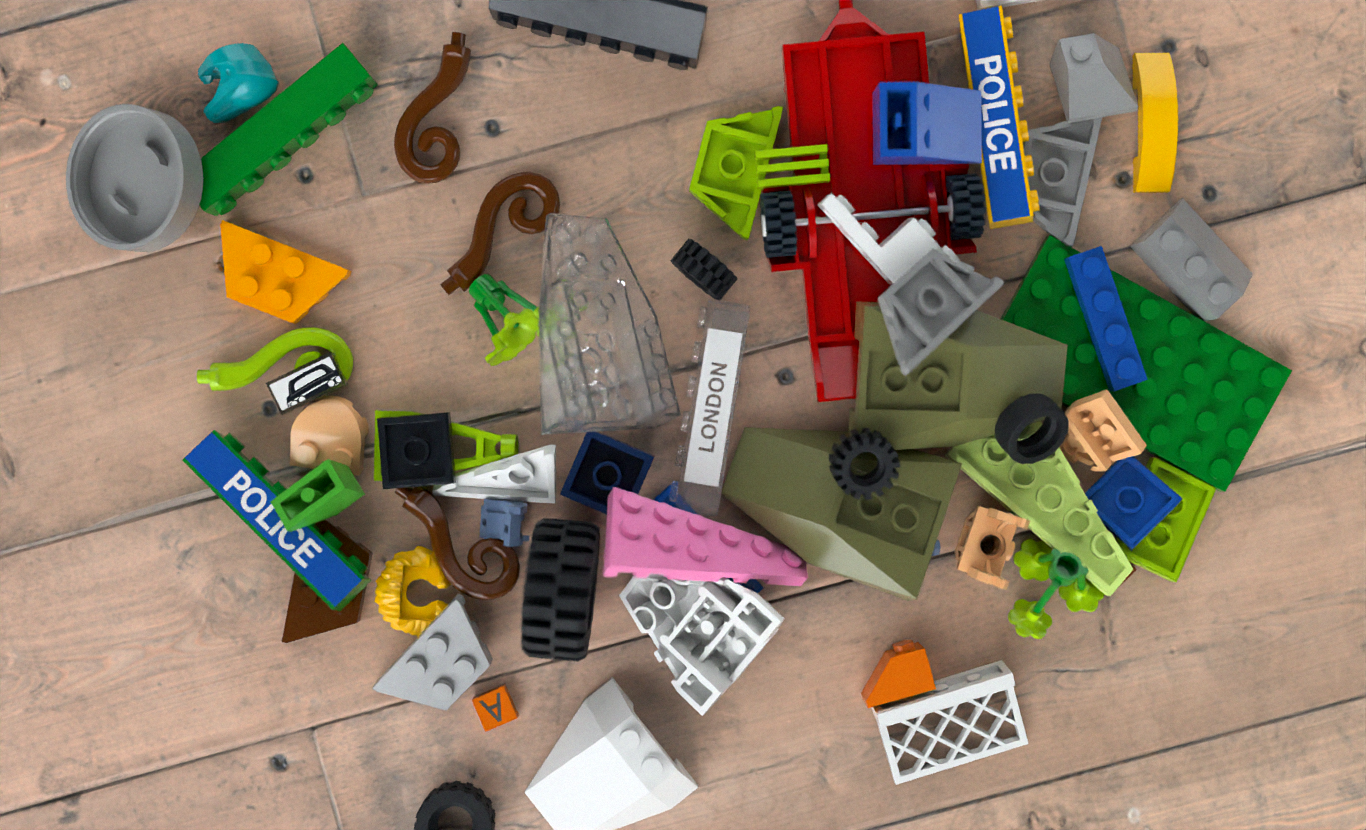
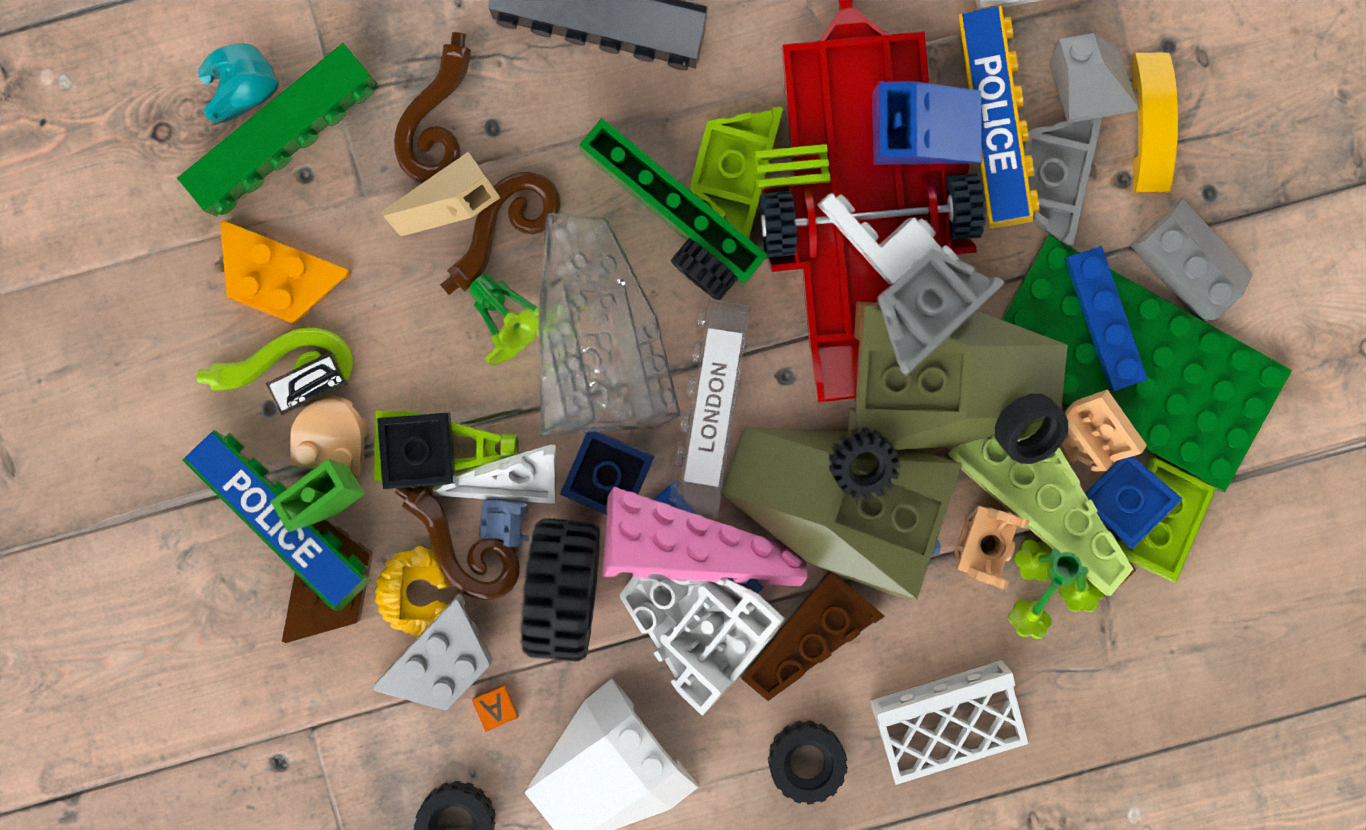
light grey brick [66,104,203,252] -> none
orange slope [861,640,936,708] -> none
none -> tan slope [381,152,500,237]
none -> green brick [579,117,768,287]
none -> reddish brown wing [740,571,885,701]
none -> black tyre [768,720,848,805]

